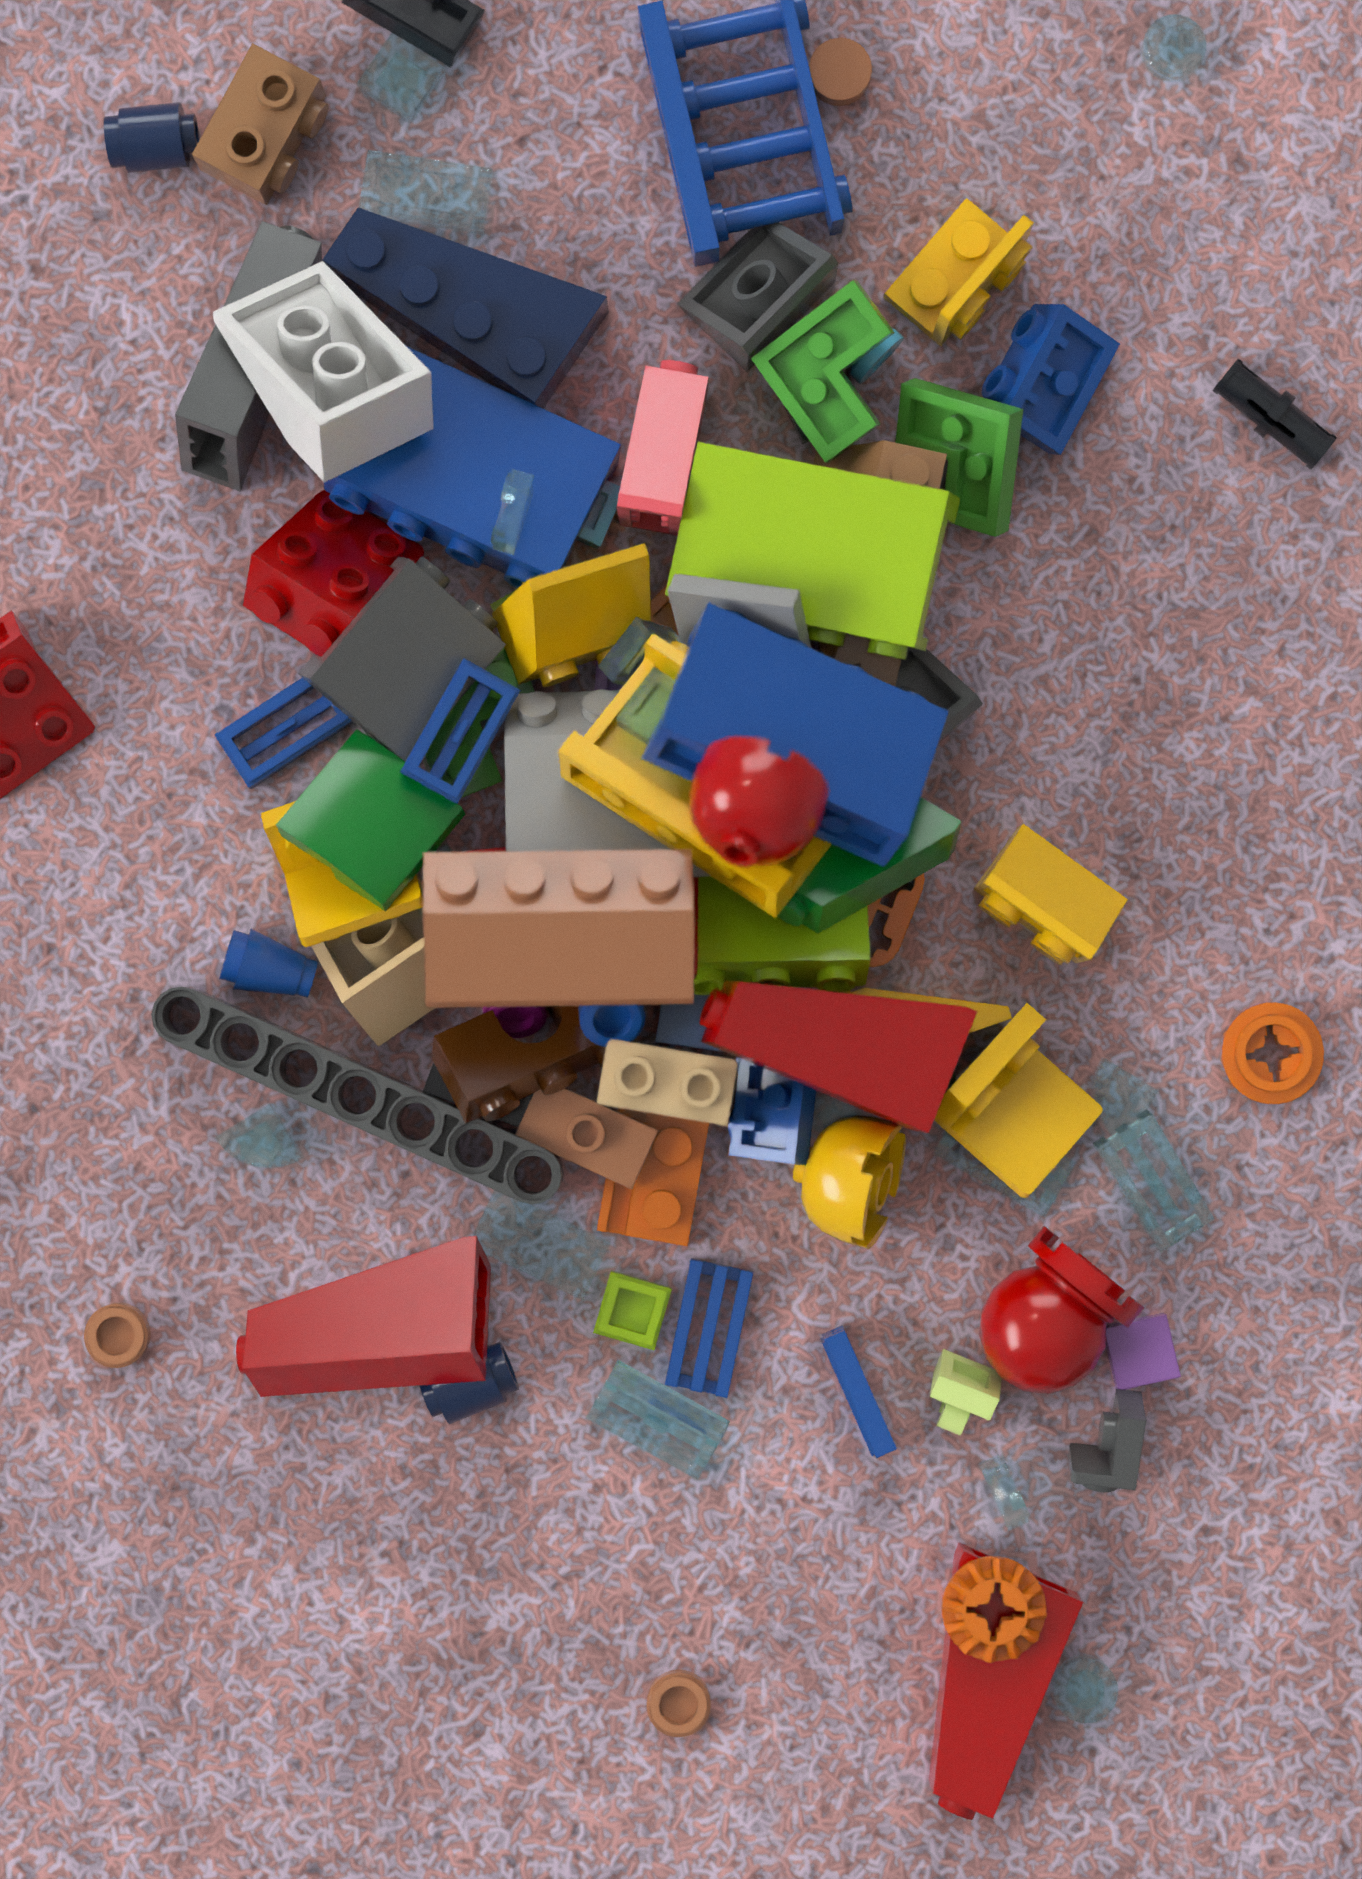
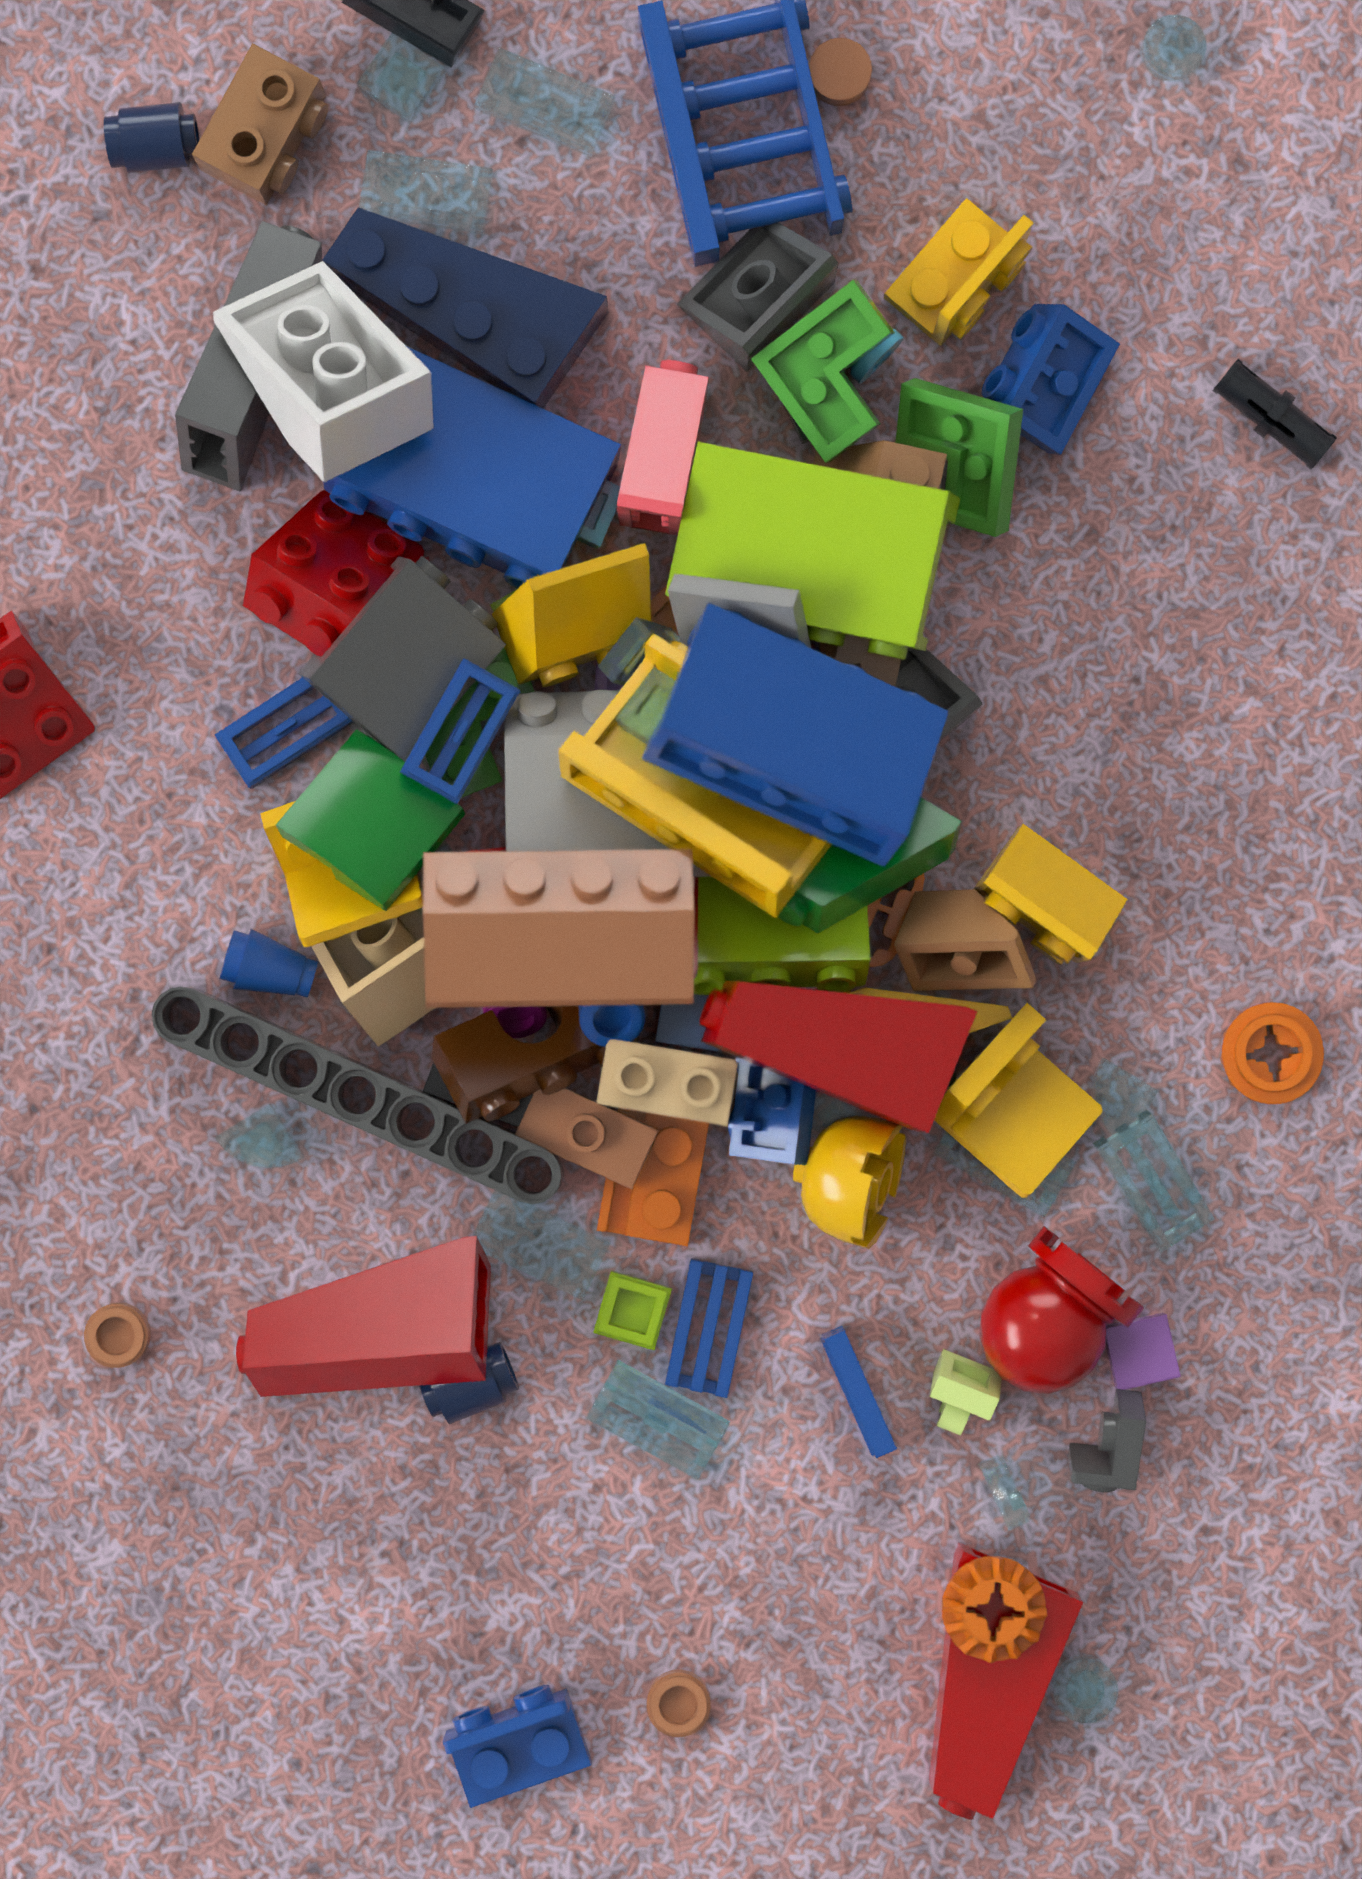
clear light blue tile [491,469,534,555] -> none
red cylinder [689,737,830,867] -> none
none -> blue bracket [442,1685,592,1808]
none -> clear light blue tile [475,47,616,158]
none -> medium nougat slope [894,889,1036,991]

